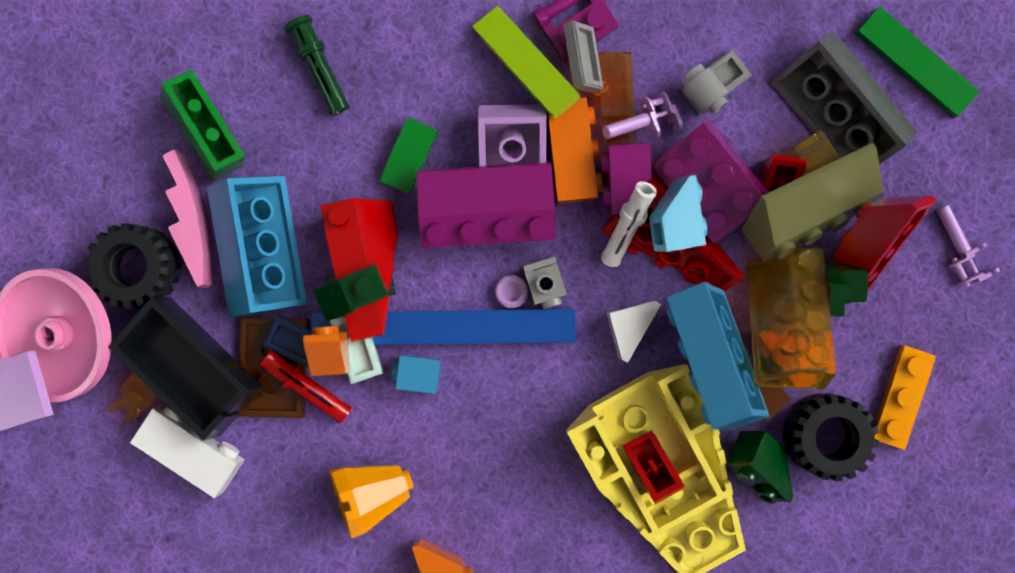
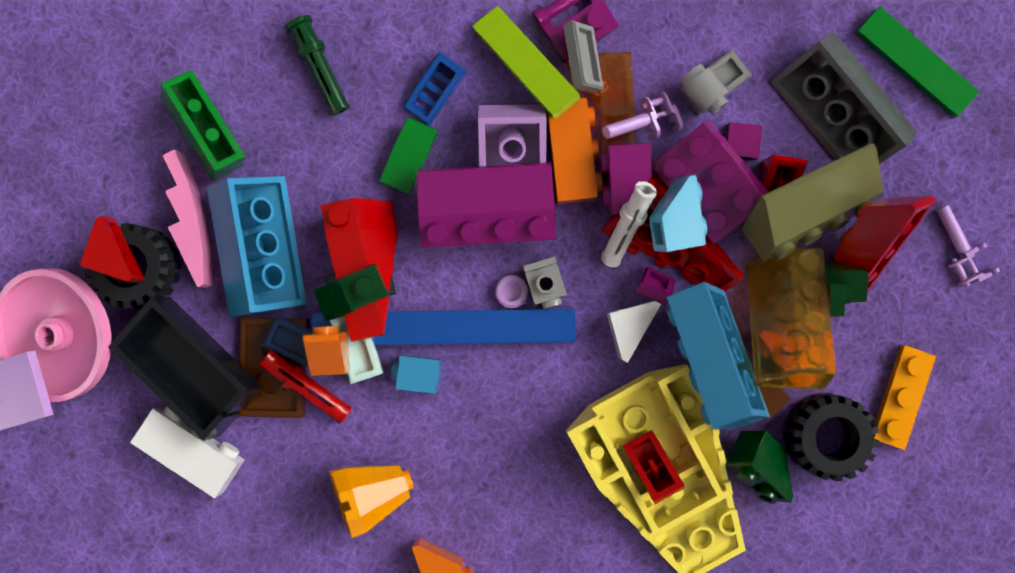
clear orange plate [110,372,159,424] -> none
clear yellow brick [785,129,840,177] -> none
none -> red slope [79,215,145,283]
none -> blue slope [402,52,468,126]
none -> magenta tile [636,266,675,306]
none -> magenta tile [726,122,762,160]

